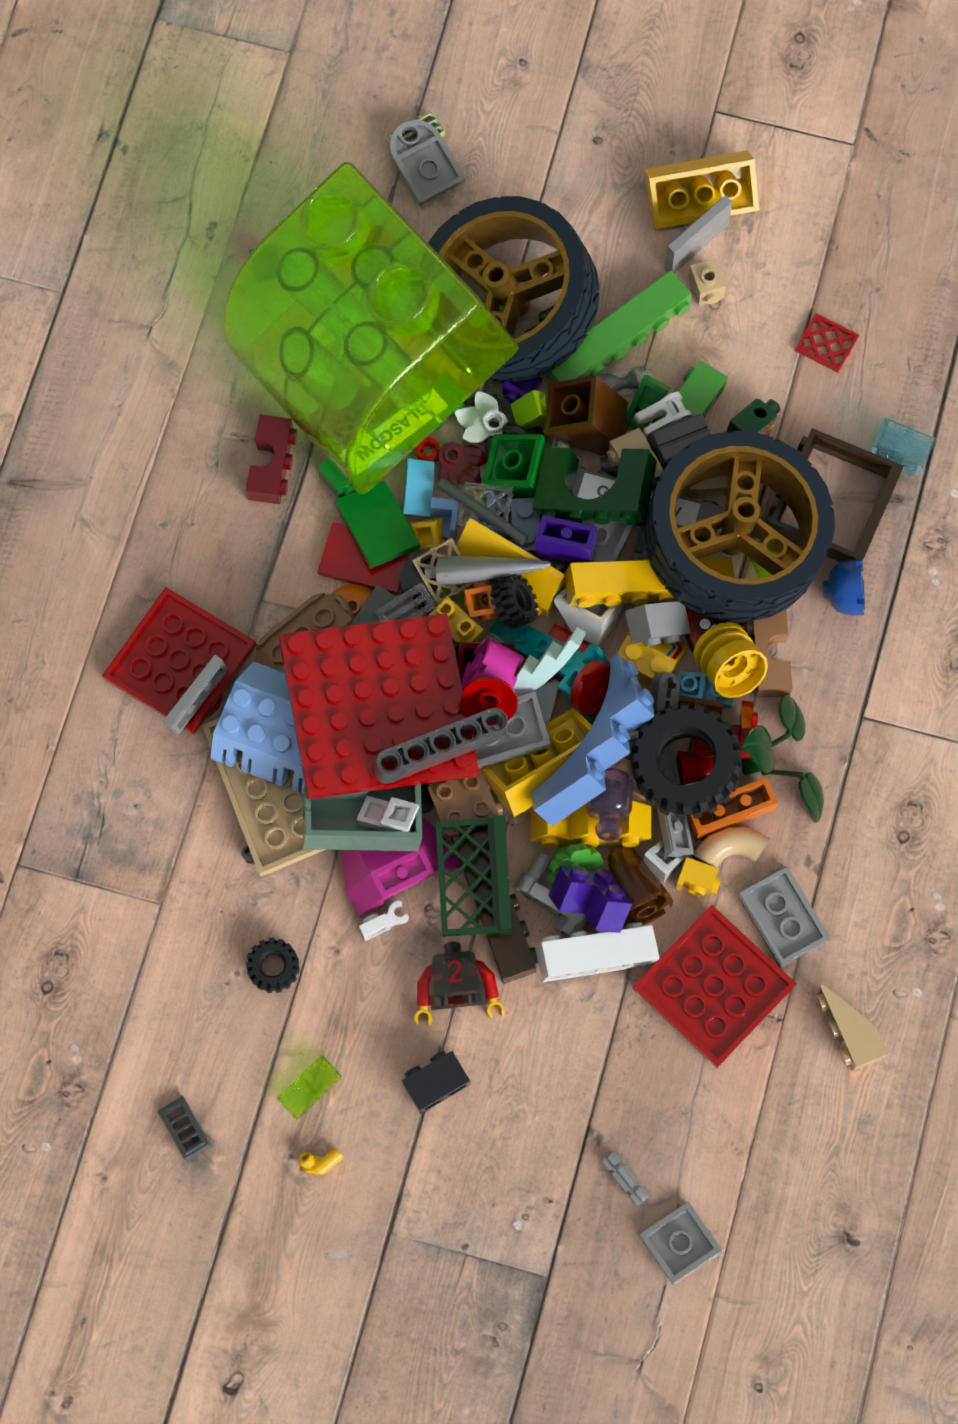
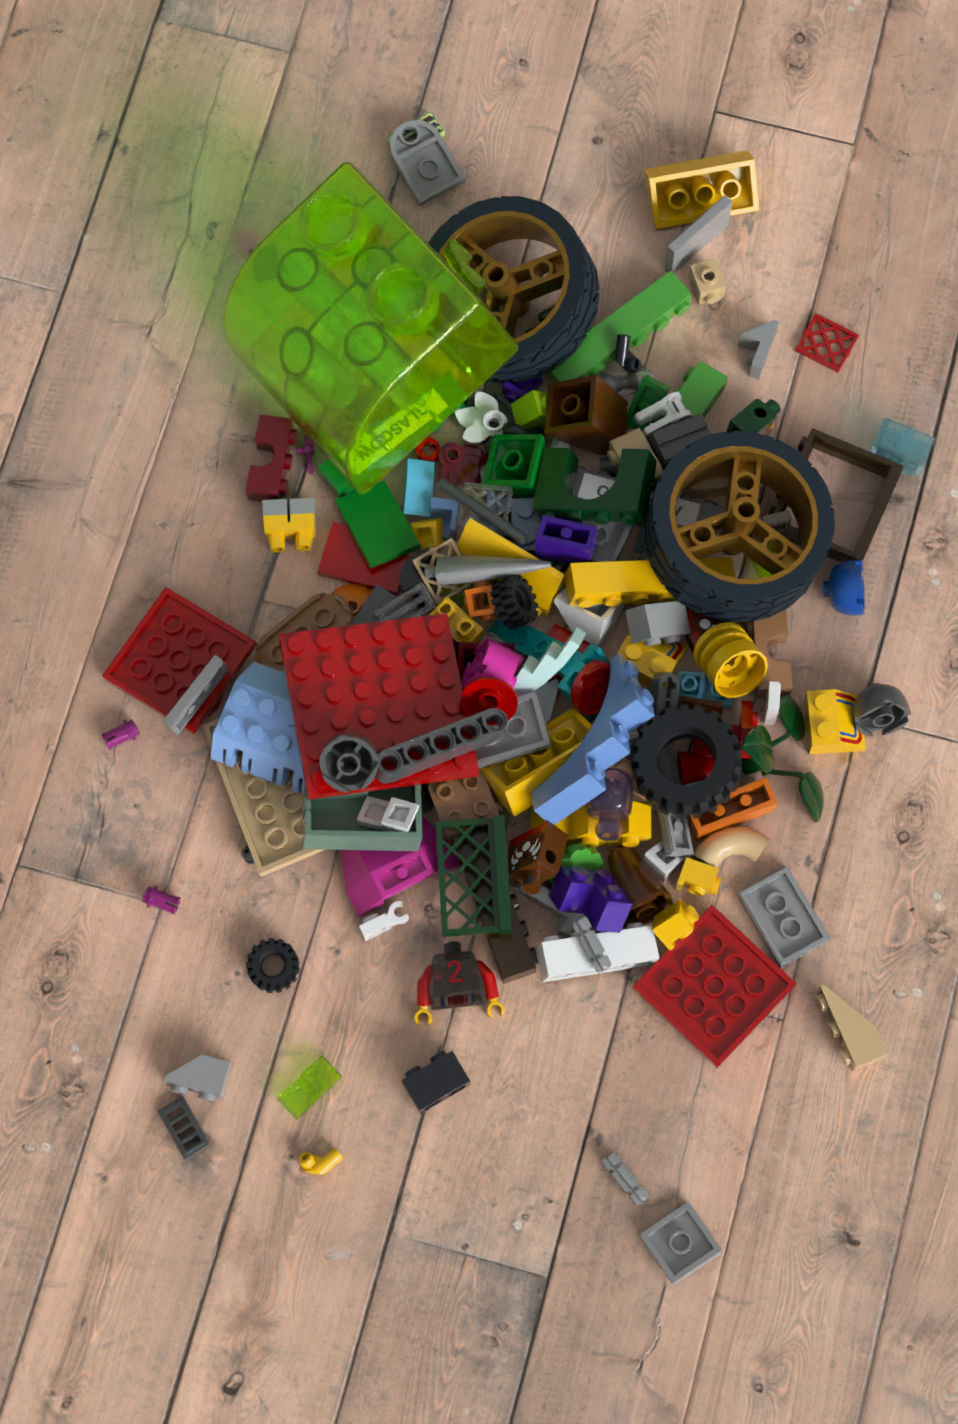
none -> magenta pin [102,719,140,750]
none -> magenta pin [142,886,181,915]
none -> light grey slope [164,1054,233,1102]
none -> yellow hips [262,498,316,553]
none -> magenta piece [297,425,314,474]
none -> dark grey cylinder [319,732,378,792]
none -> clear neon green slope [444,238,487,300]
none -> reddish brown torso [509,821,568,894]
none -> light grey axle [572,917,612,973]
none -> black arm [614,334,641,373]
none -> yellow brick [652,898,699,950]
none -> light grey slope [738,320,779,379]
none -> dark tan tile [761,510,792,532]
none -> white tile [764,681,781,725]
none -> yellow slope [804,689,866,754]
none -> dark grey cylinder [853,683,911,736]

